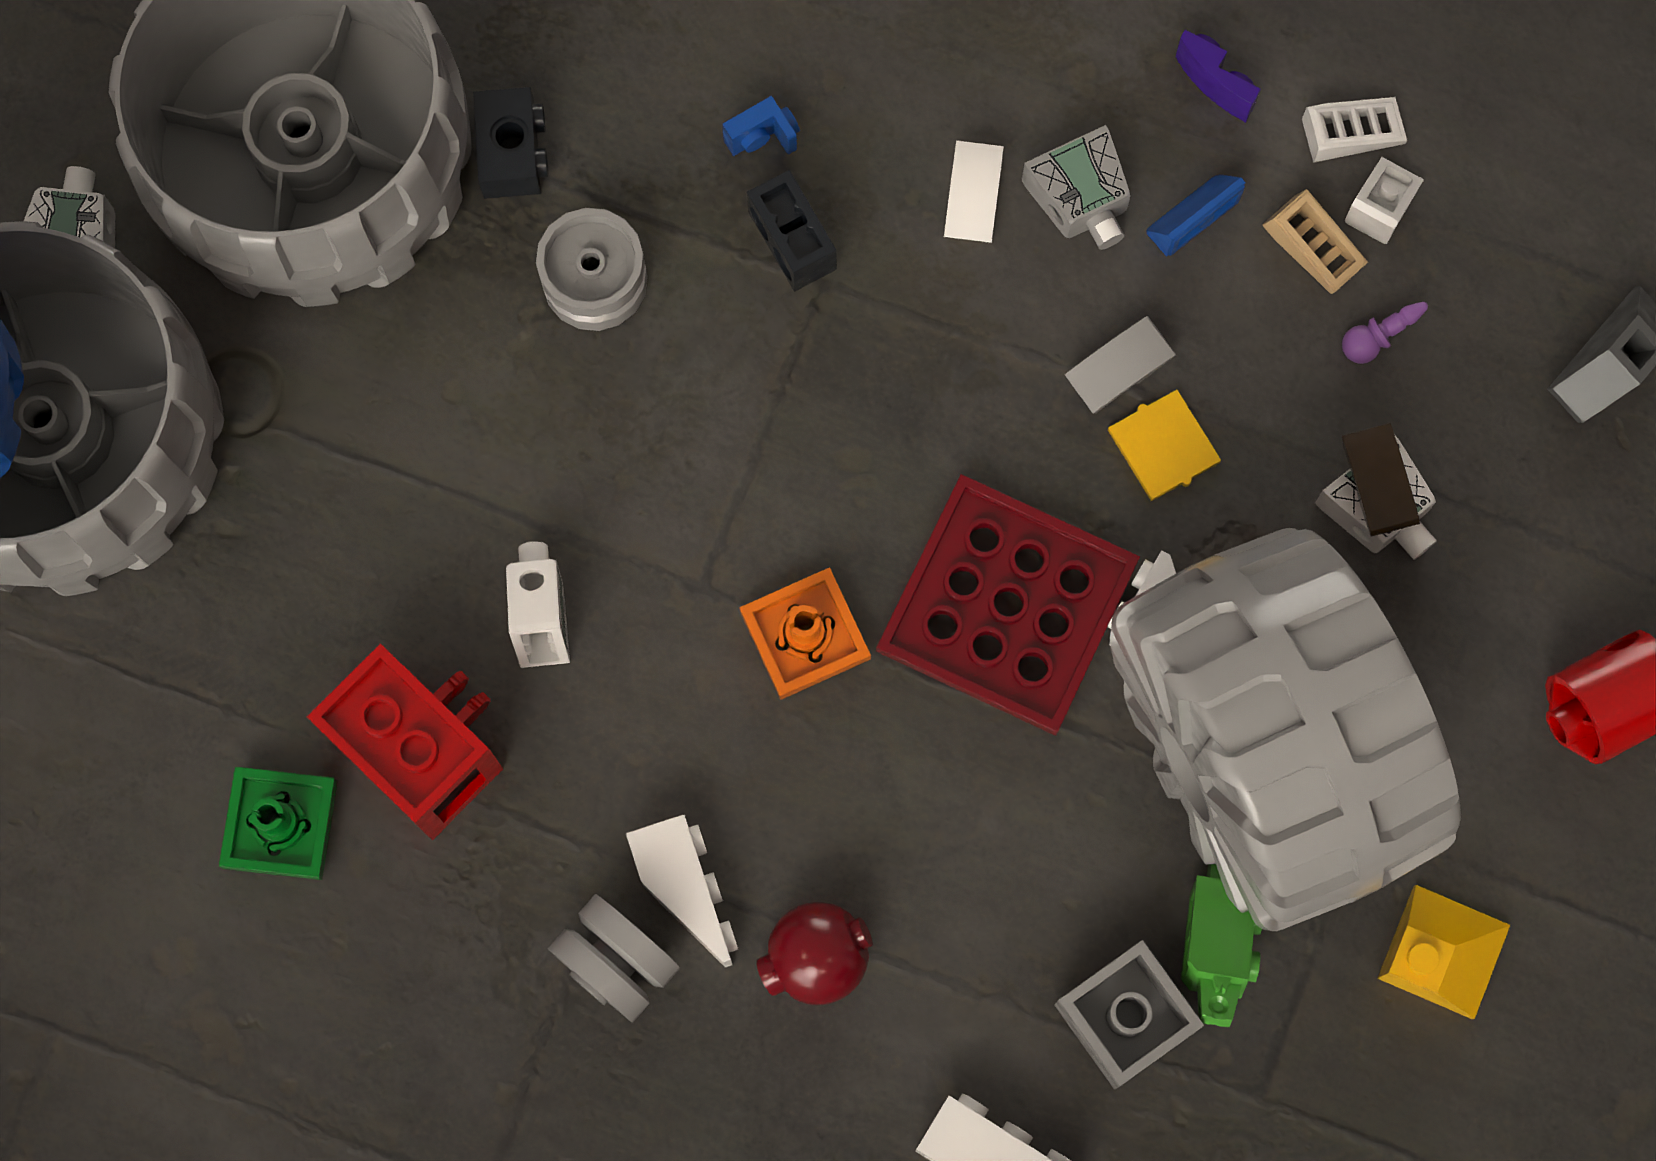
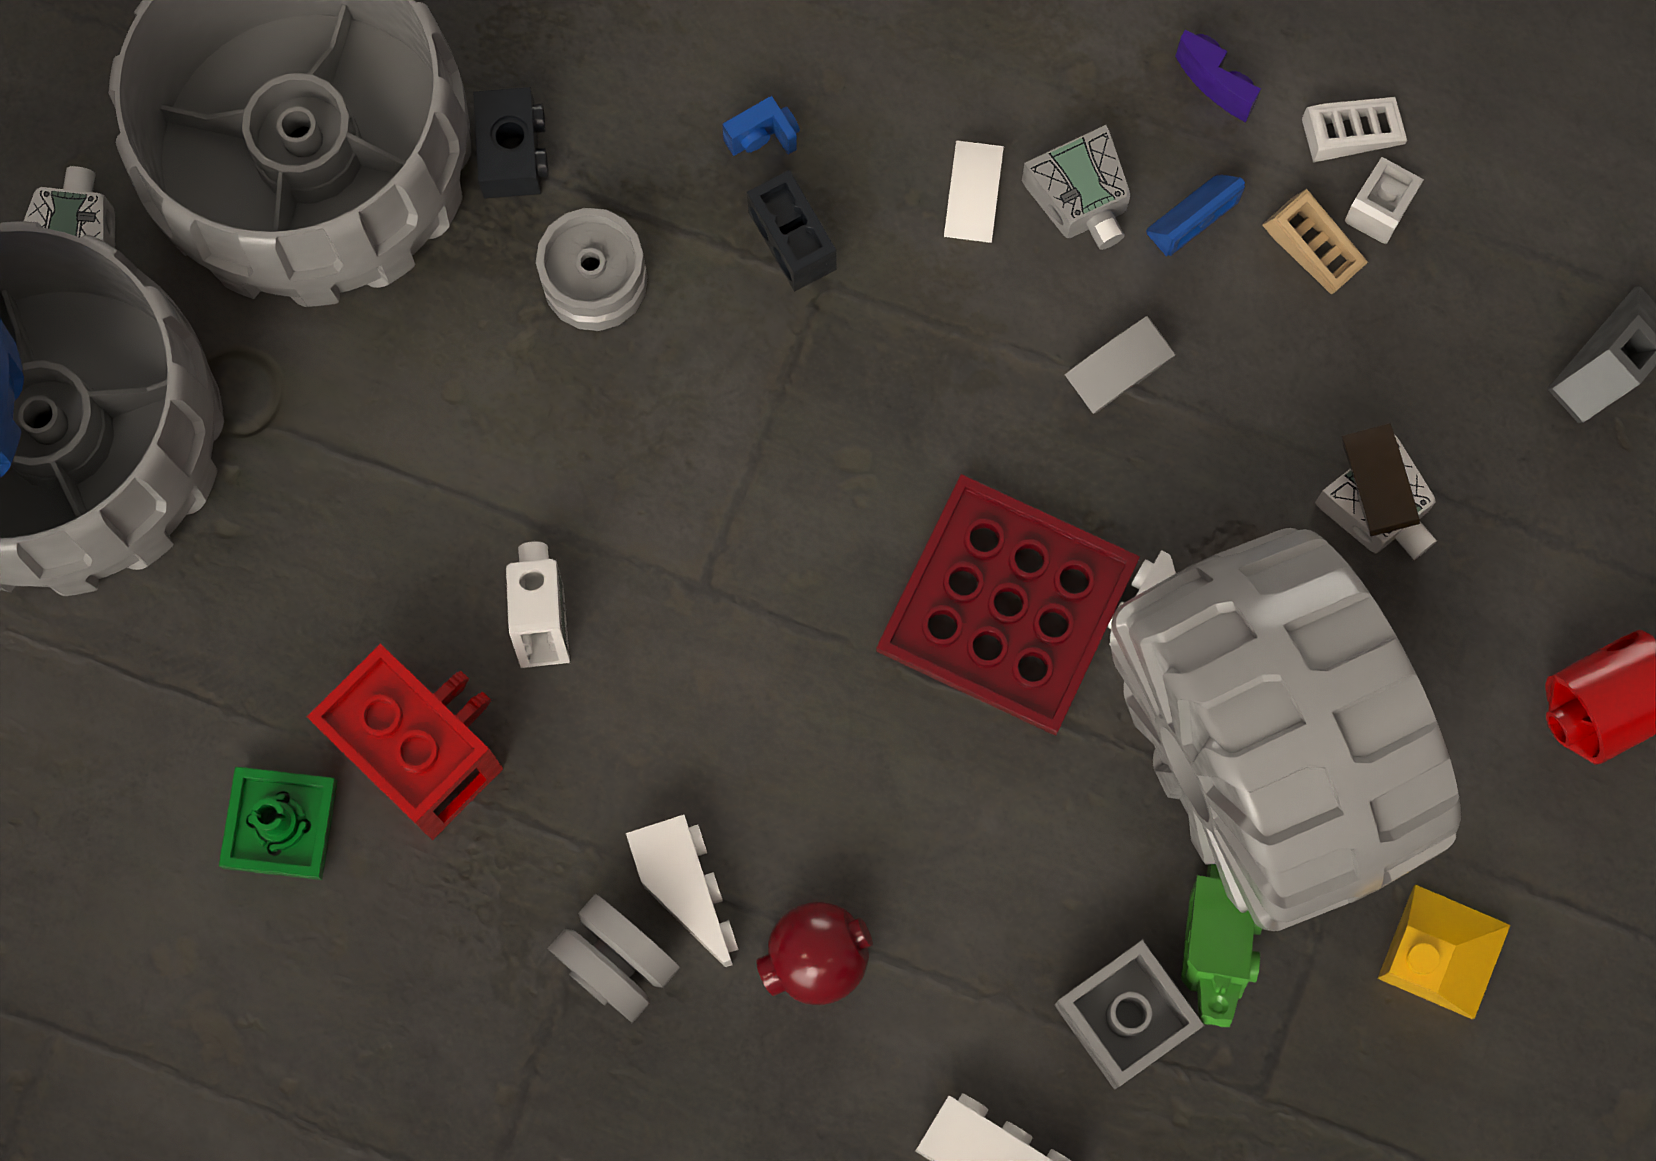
orange plate [739,567,871,700] -> none
yellow piece [1108,390,1221,501] -> none
medium lavender bar [1342,302,1428,364] -> none

